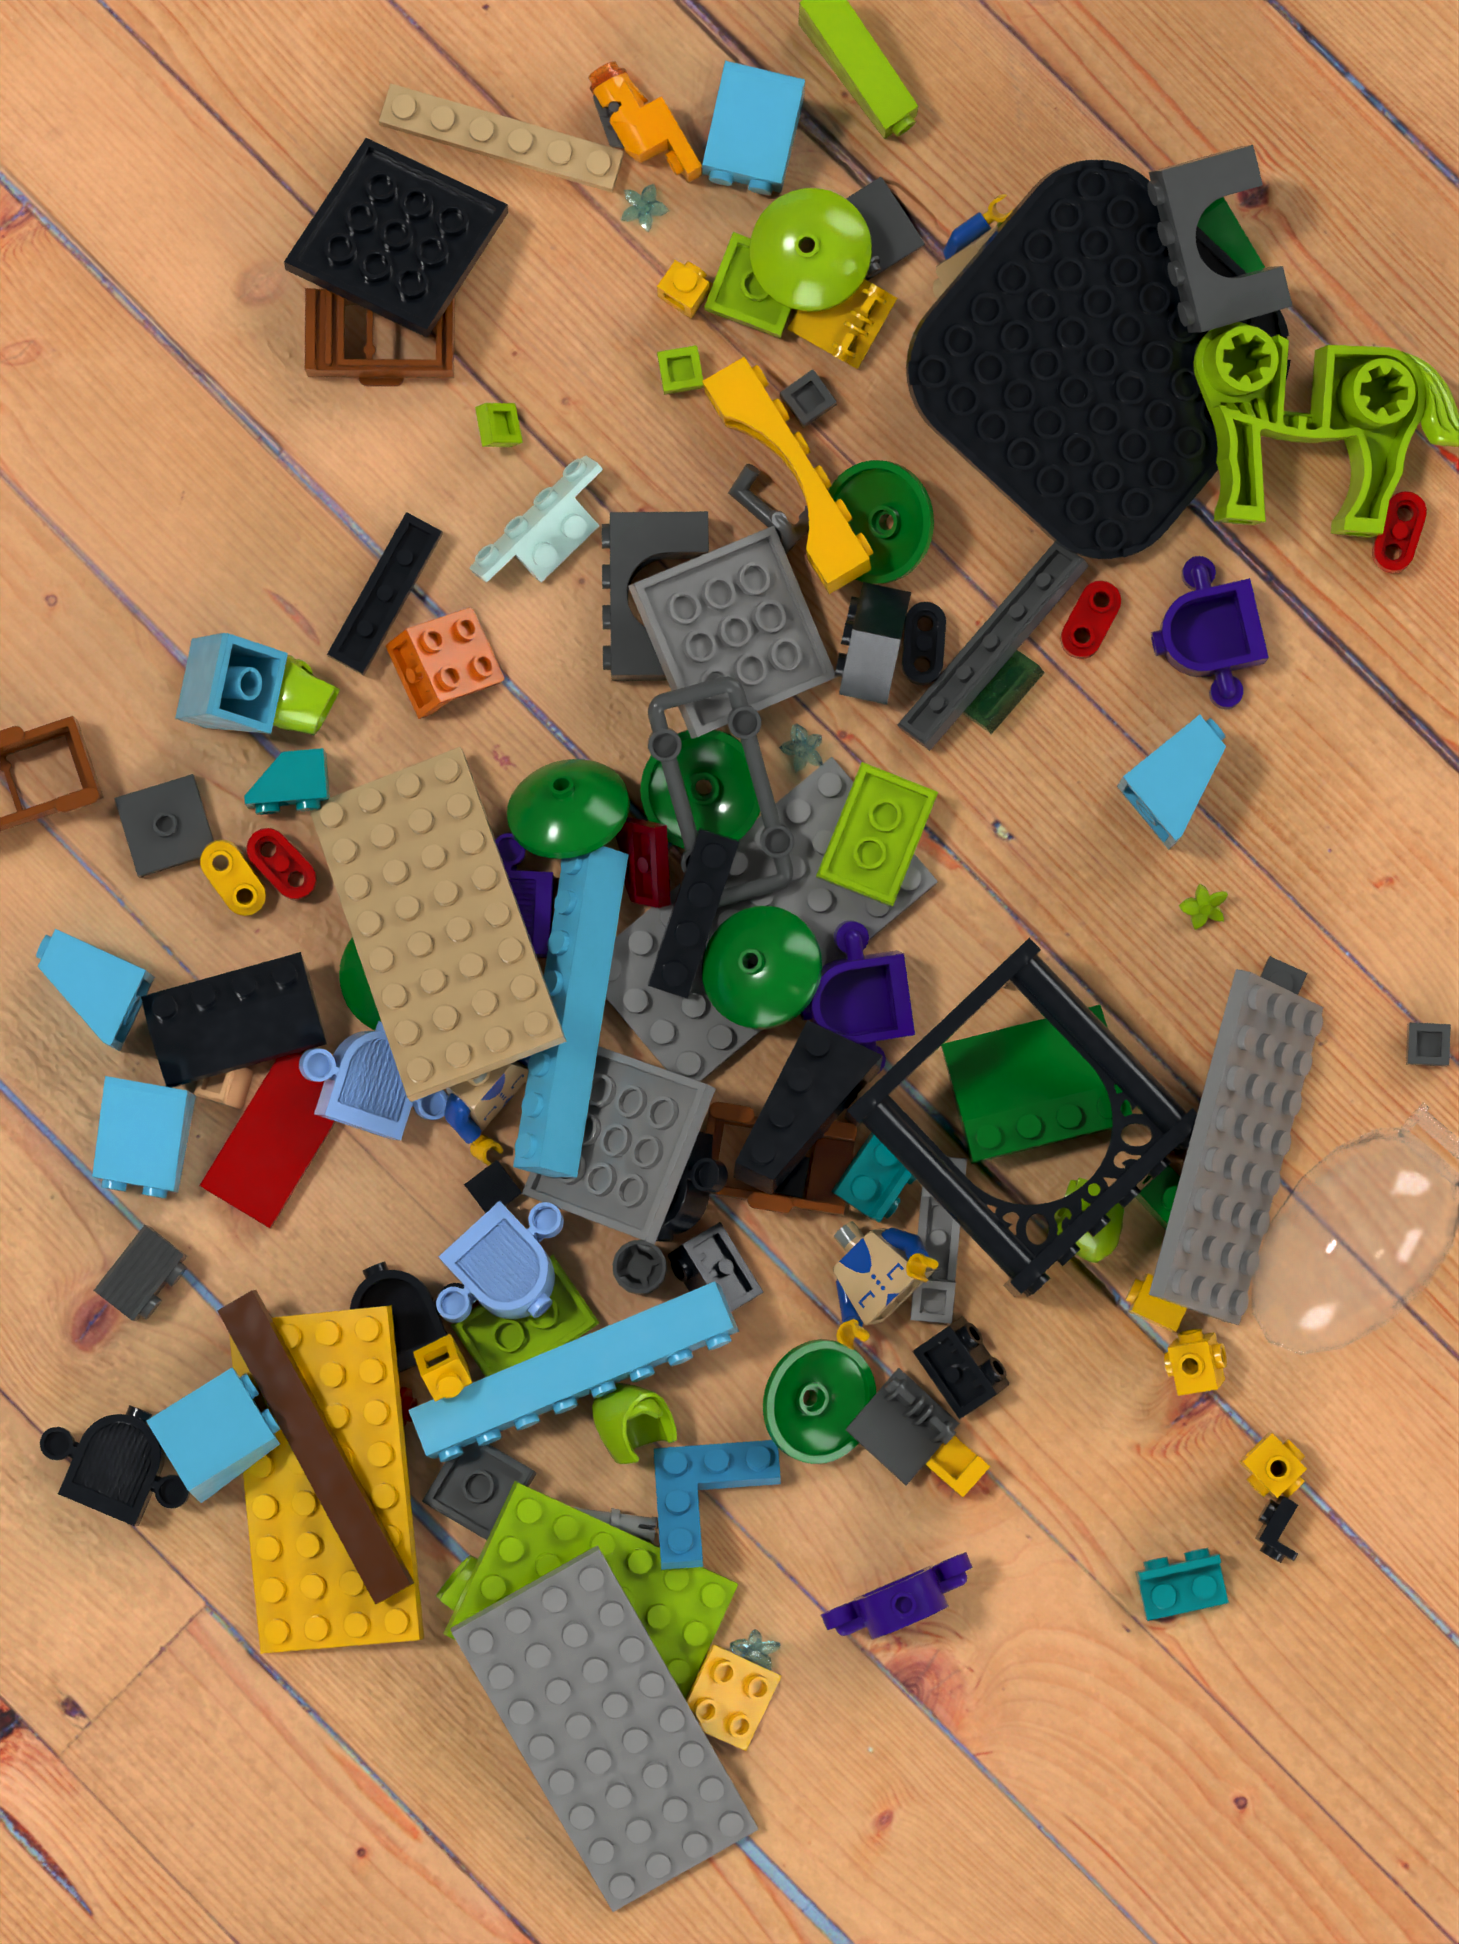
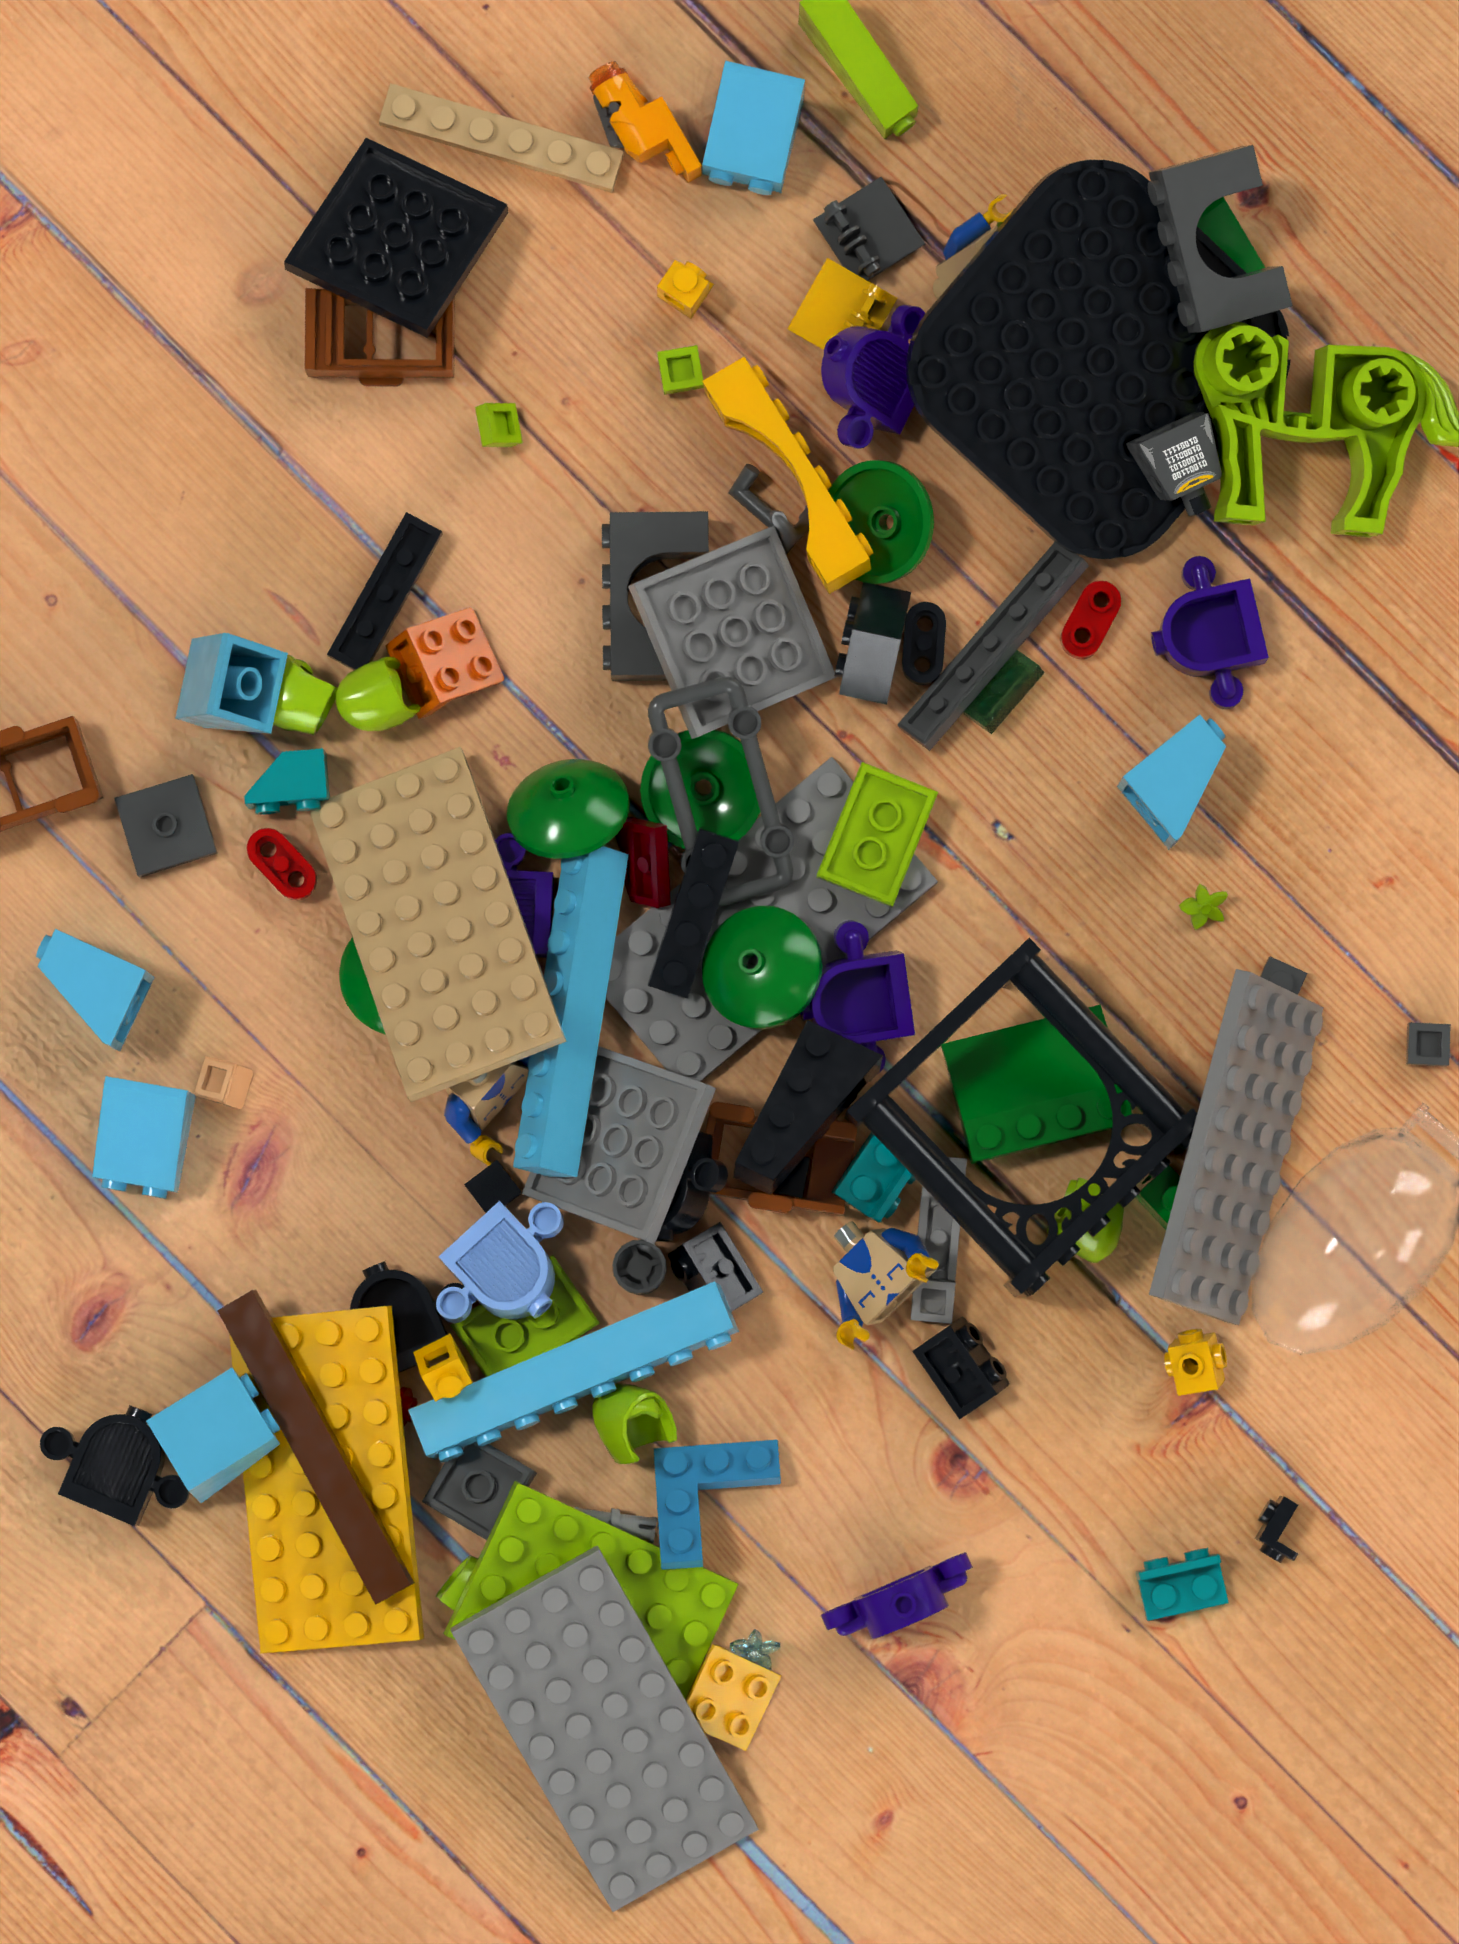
dark grey brick [93,1225,187,1321] -> none
black slope [141,952,327,1088] -> none
red tile [199,1053,336,1229] -> none
yellow plate [200,840,266,916] -> none
light blue piece [299,1021,448,1140] -> none
light aqua bracket [470,456,603,582] -> none
clear light blue plant [621,183,669,233] -> none
lime plate [704,232,792,338] -> none
lime dish [750,188,872,312] -> none
green dish [763,1339,876,1464] -> none
clear light blue plant [779,723,823,773] -> none
dark grey plate [780,369,837,428] -> none
dark grey hinge [845,1368,960,1486] -> none
yellow panel [925,1435,991,1498] -> none
yellow brick [1125,1273,1187,1333] -> none
yellow brick [1239,1433,1307,1498] -> none
red plate [1372,491,1427,573] -> none
none -> lime piece [336,657,421,731]
none -> dark purple piece [821,305,925,449]
none -> dark grey torso [1126,412,1222,516]

